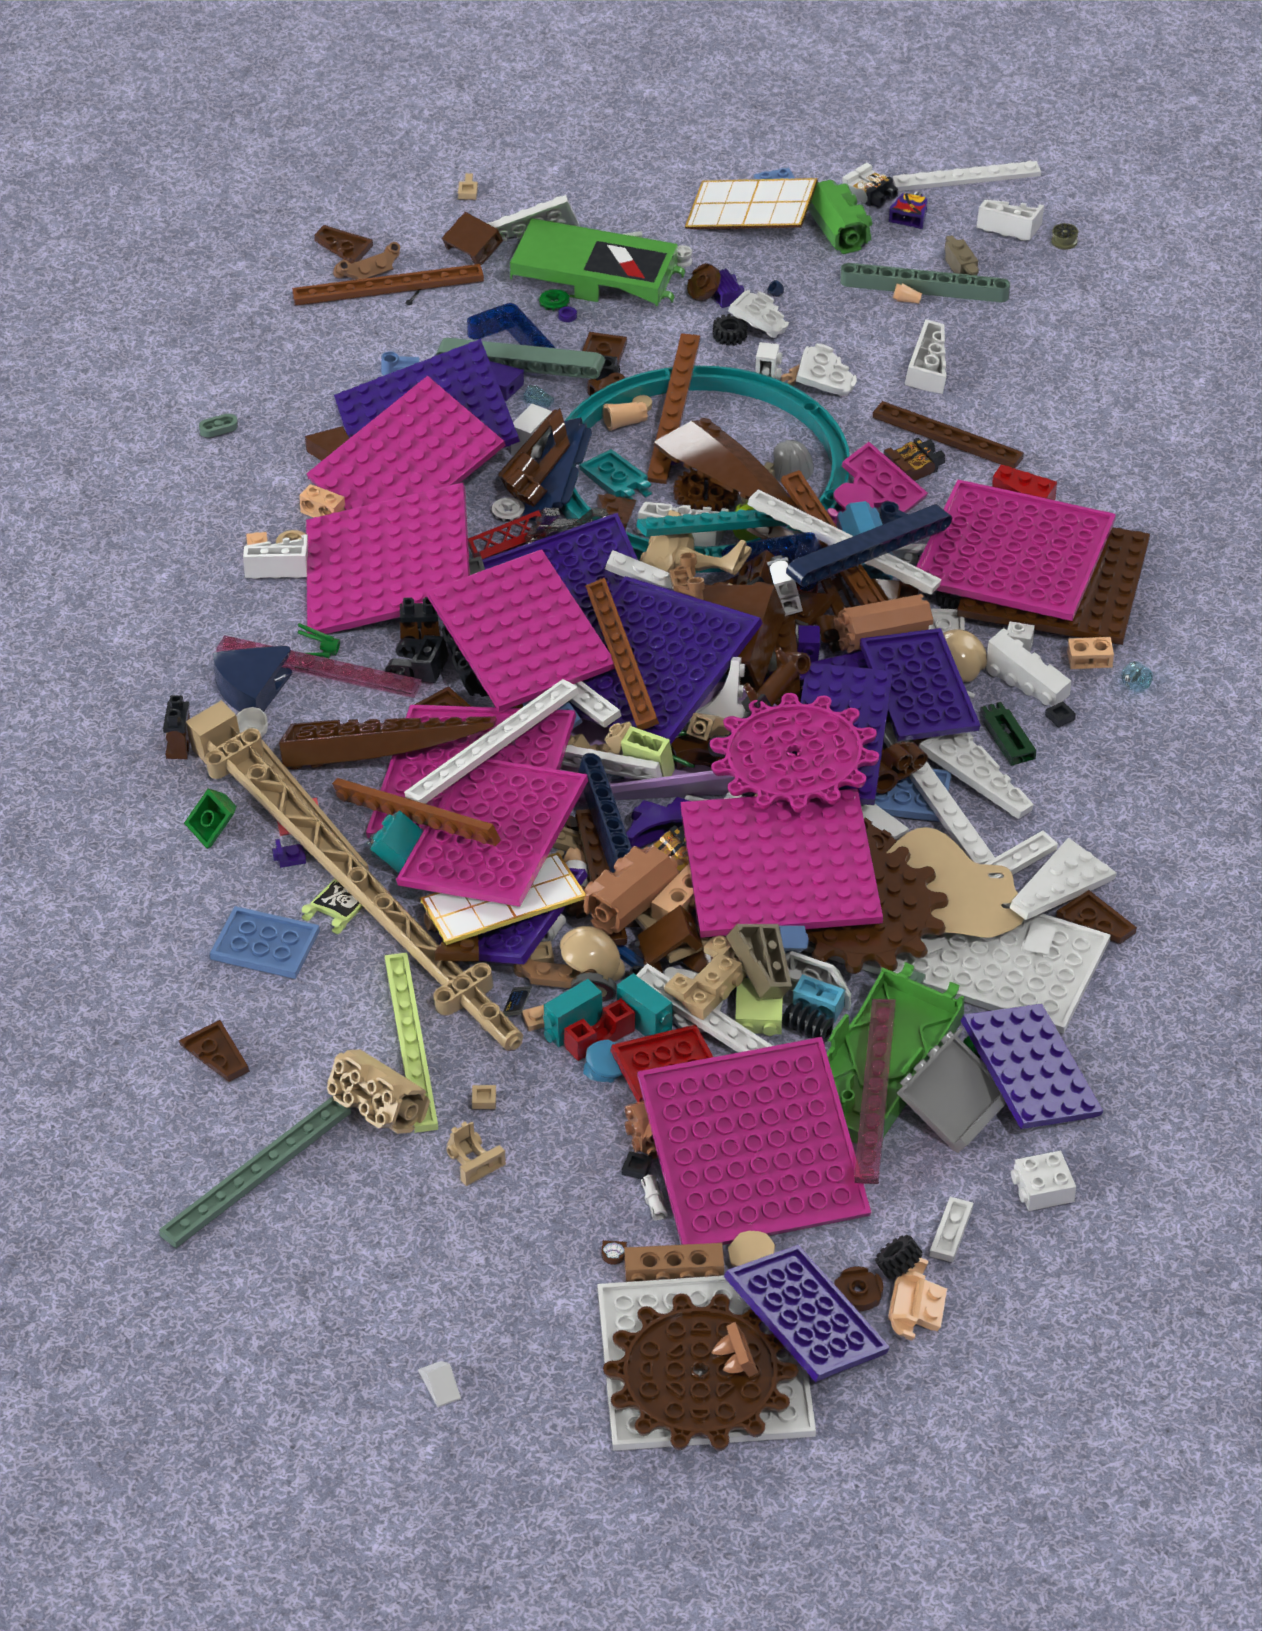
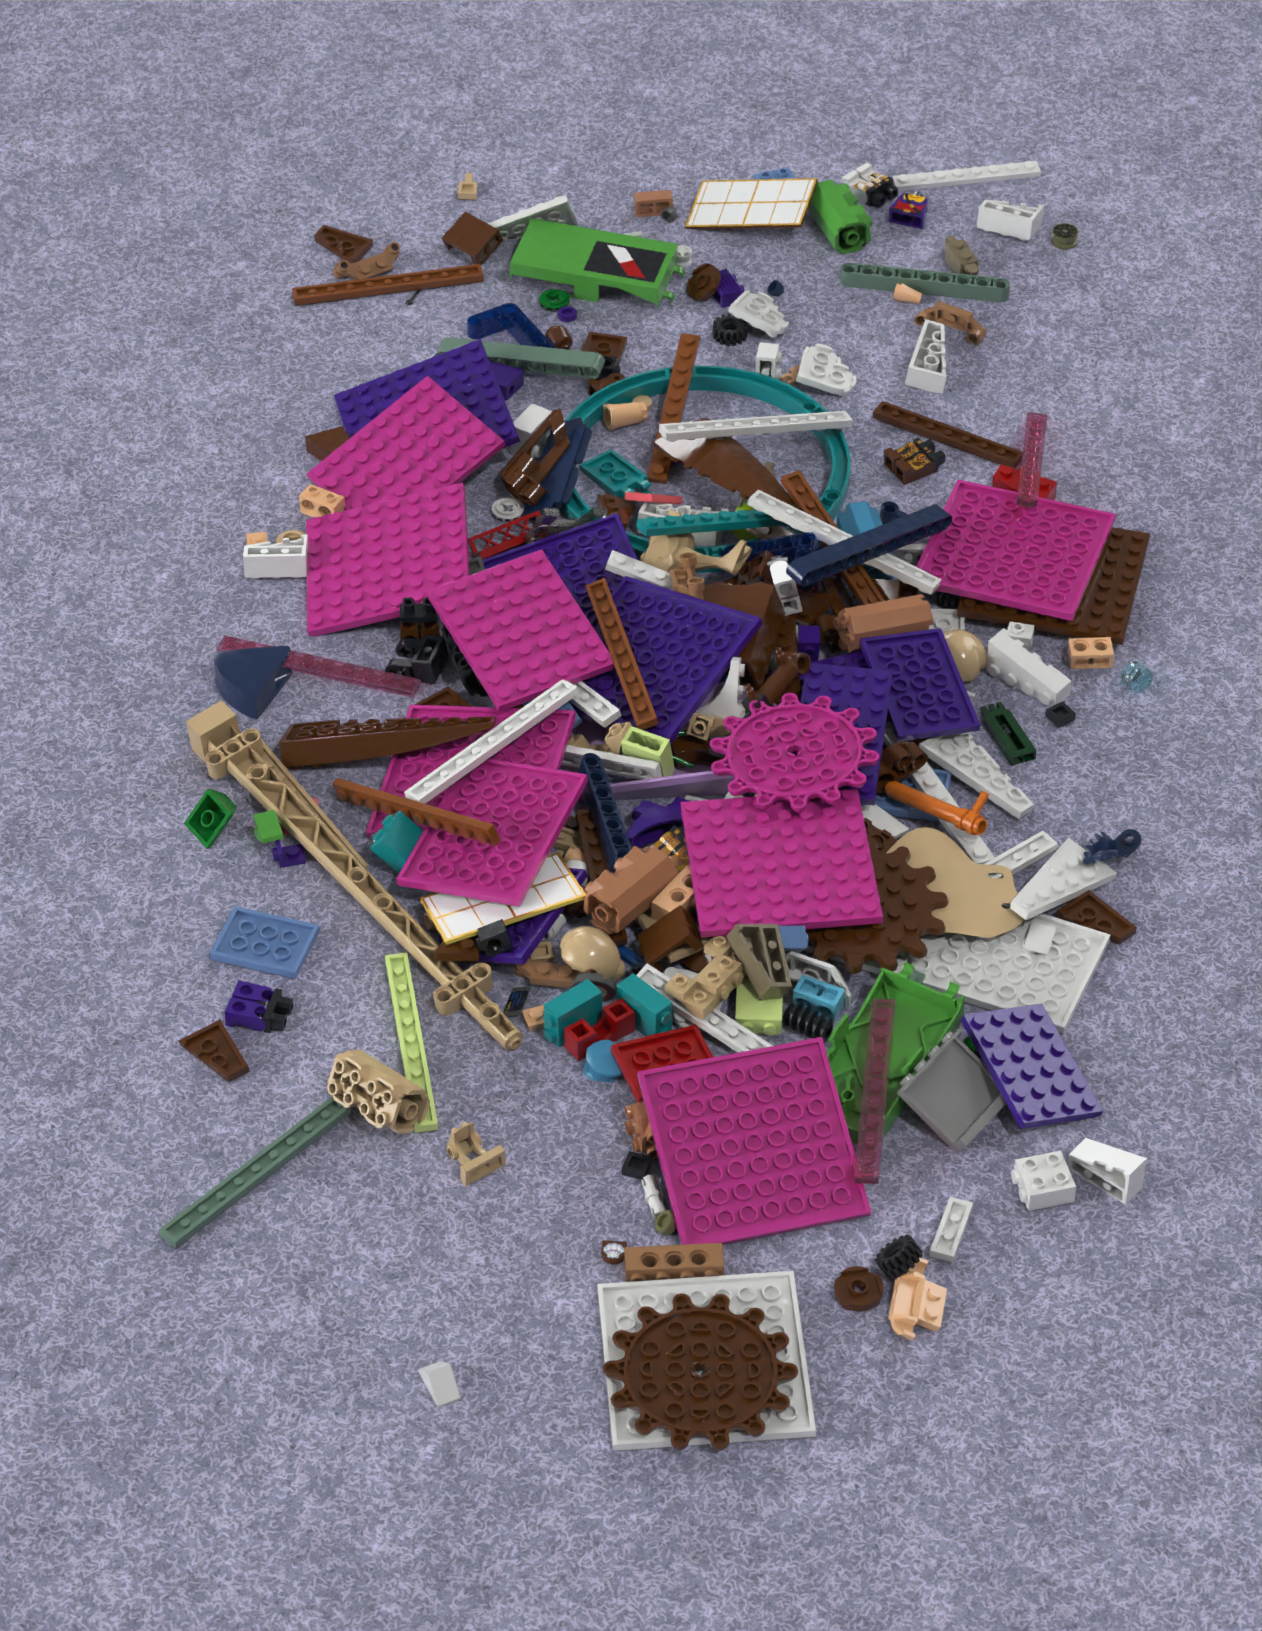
hips [163,695,191,760] -> none
sand green plate [199,414,238,438] -> none
white hair [236,707,268,738] -> none
green plant [298,623,340,658] -> none
flag [302,879,363,934] -> none
medium blue piece [381,351,420,375] -> none
tan plate [472,1085,496,1109] -> none
clear light blue cone [524,385,554,408] -> none
reddish brown gear [673,469,739,512] -> none
nougat tile [711,1322,758,1377] -> none
dark purple plate [724,1244,890,1382] -> none
tan hat [728,1231,775,1267] -> none
light grey hair [773,440,814,482] -> none
dark pink plate [827,442,928,525] -> none
none -> dark purple hips [225,980,294,1033]
none -> bright green slope [253,810,284,844]
none -> black brick [476,919,514,958]
none -> reddish brown head [544,325,573,350]
none -> coral tile [625,492,683,505]
none -> nougat hinge [633,190,673,217]
none -> olive tile [655,1210,677,1236]
none -> white plate [659,411,853,442]
none -> dark grey hinge [661,207,677,223]
none -> orange cylinder [885,781,989,835]
none -> medium nougat plate [914,301,987,346]
none -> clear pink plate [1016,412,1047,508]
none -> white wedge [1067,1138,1146,1205]
none -> dark blue plant [1083,829,1142,864]

